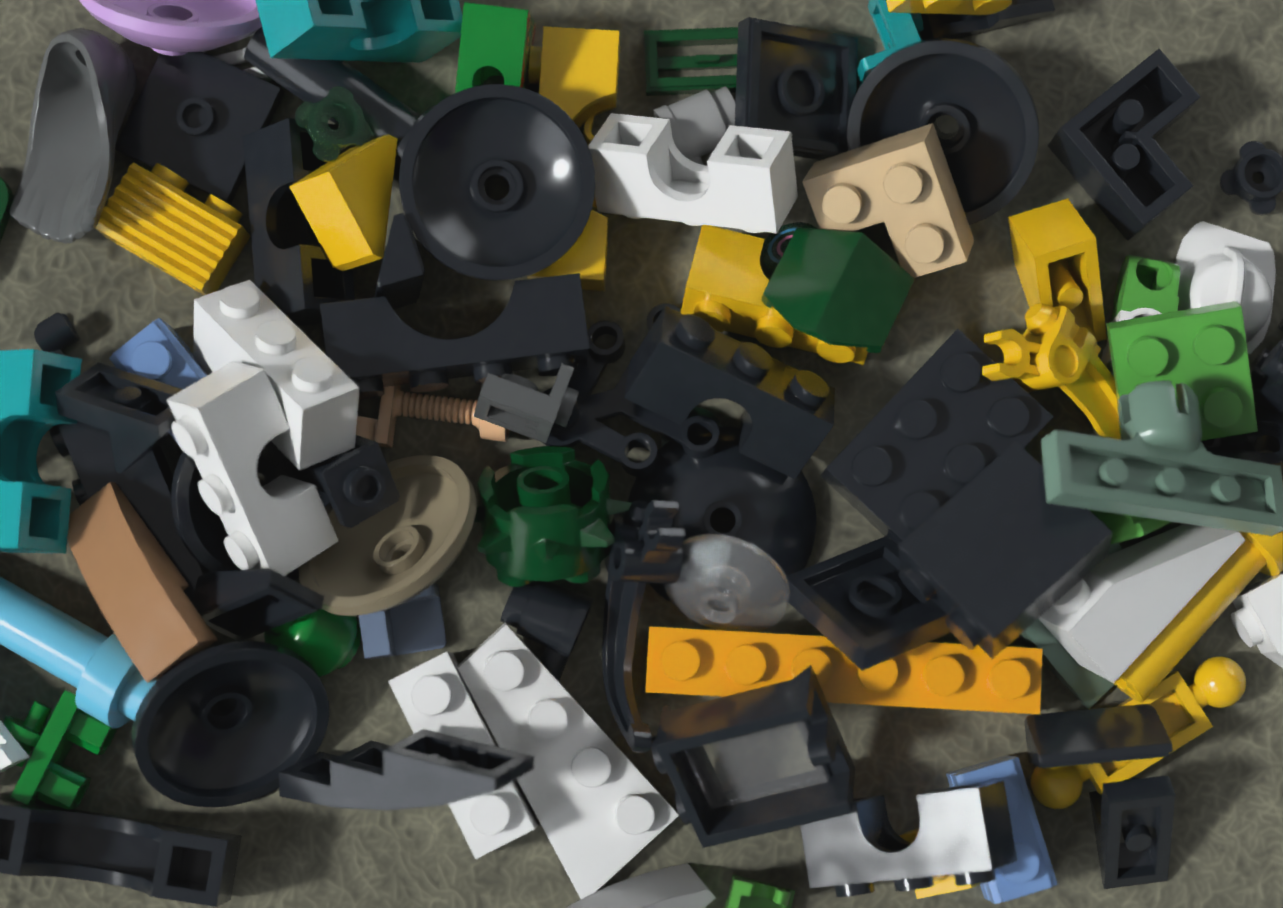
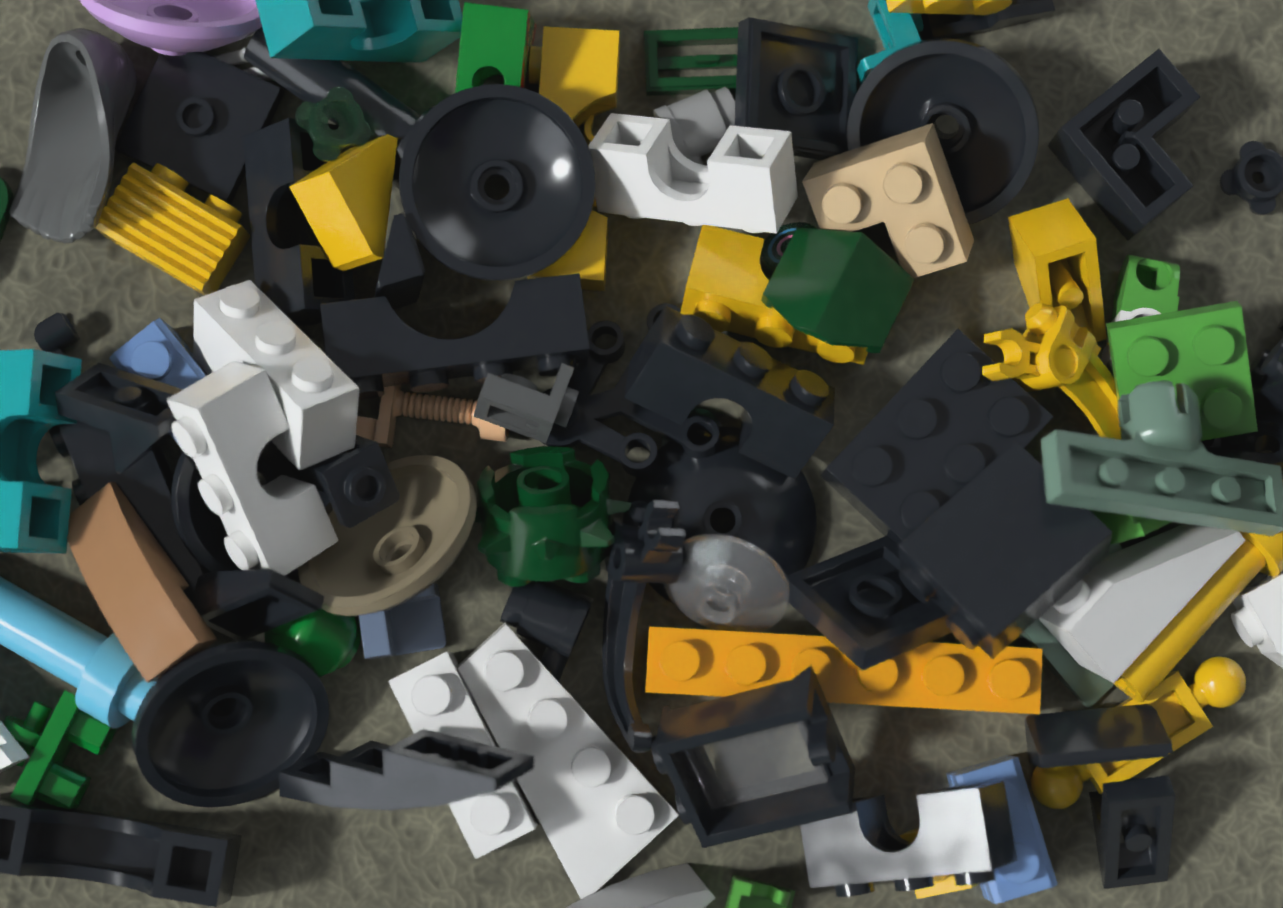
white piece [1176,221,1276,354] -> none

